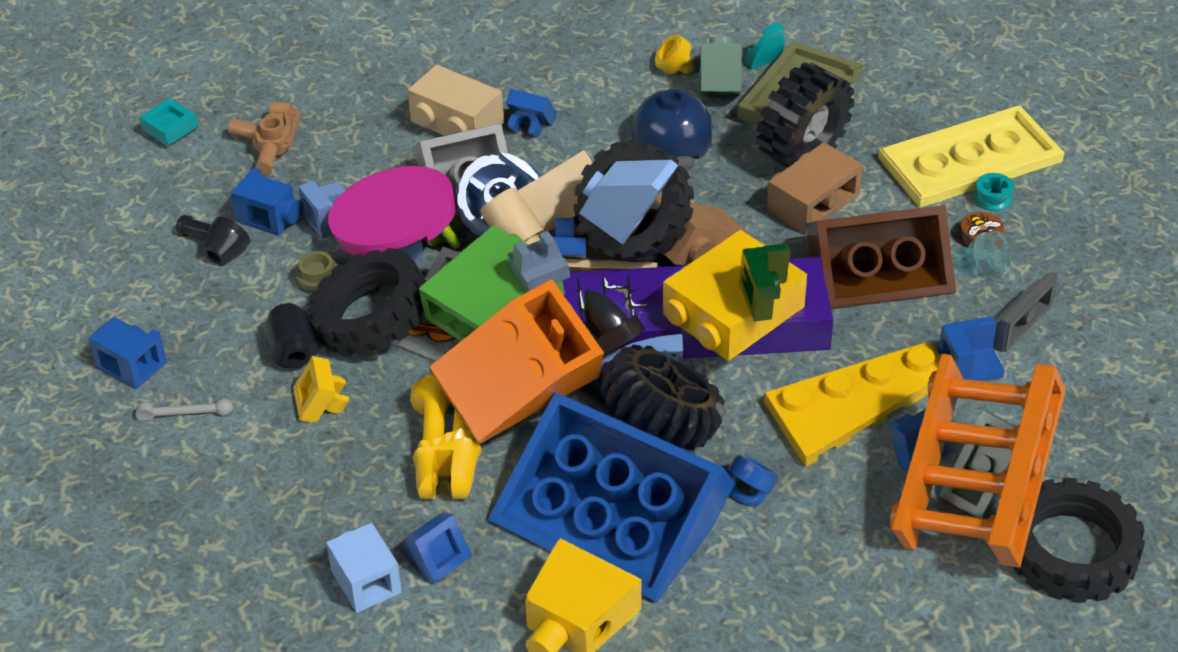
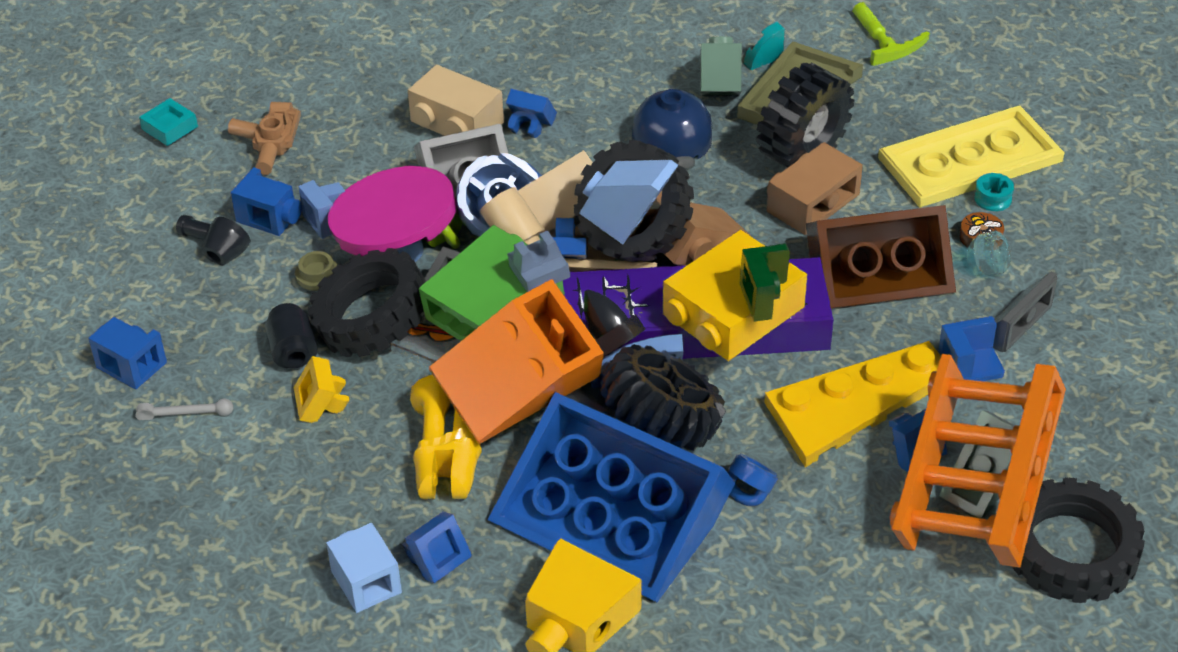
yellow tile [655,34,694,75] -> none
none -> lime piece [853,2,930,66]

